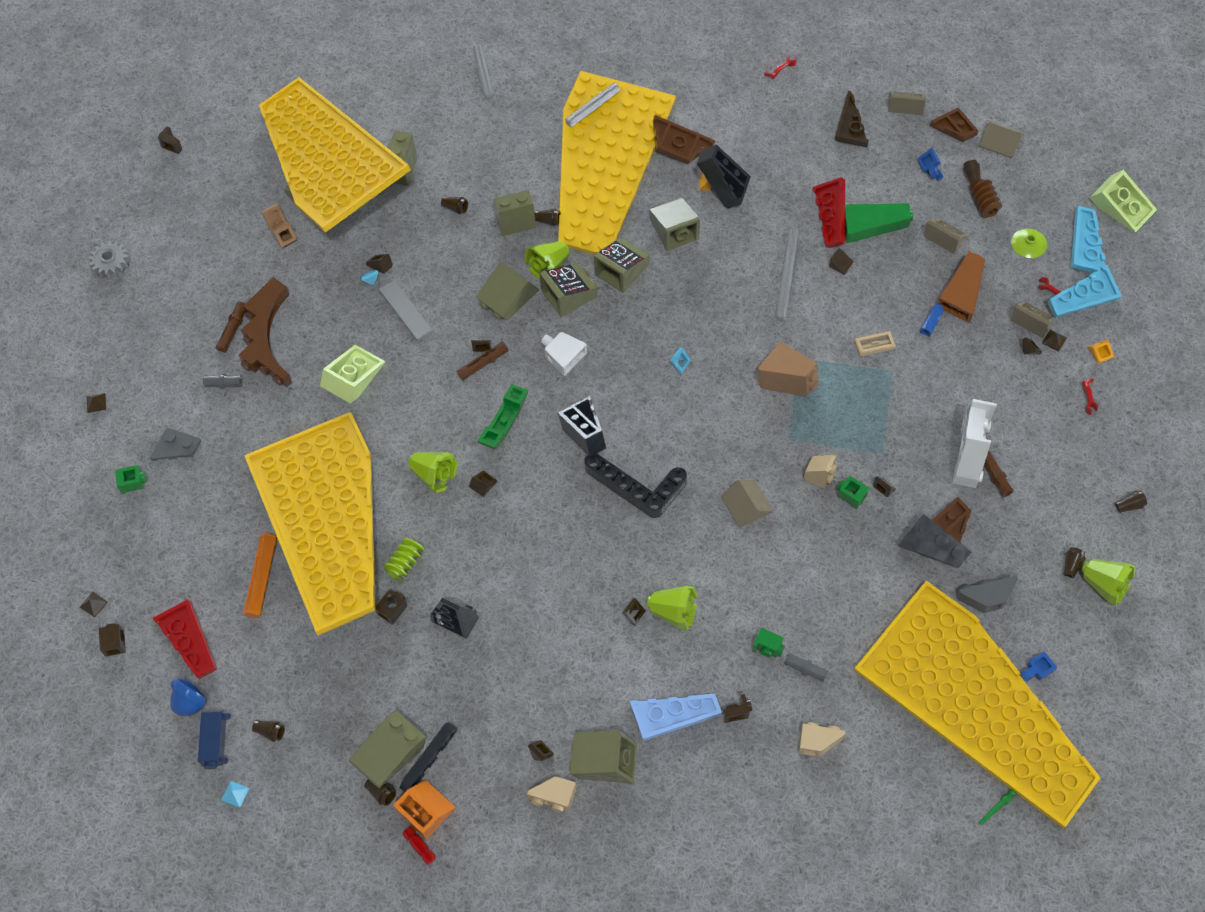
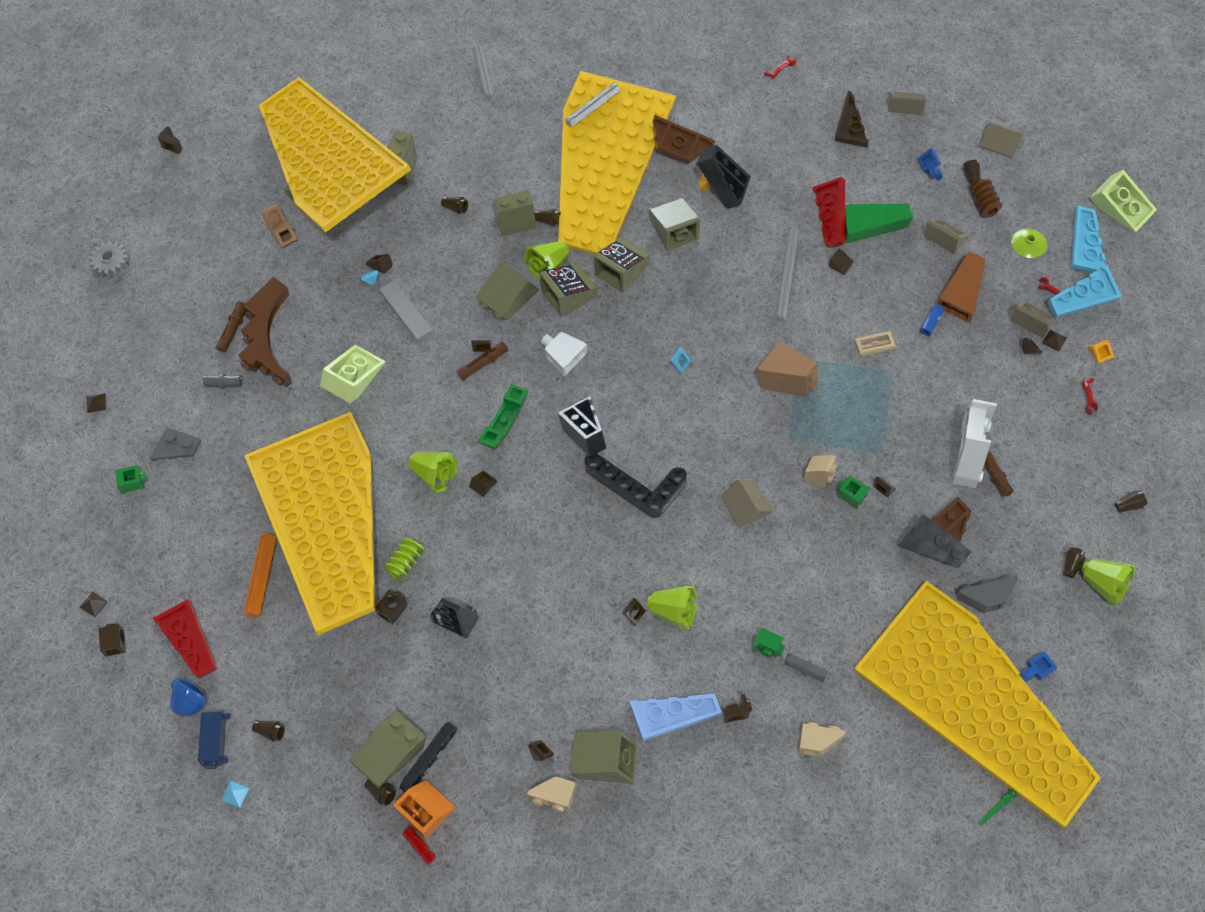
reddish brown wing [930,107,978,142] -> none

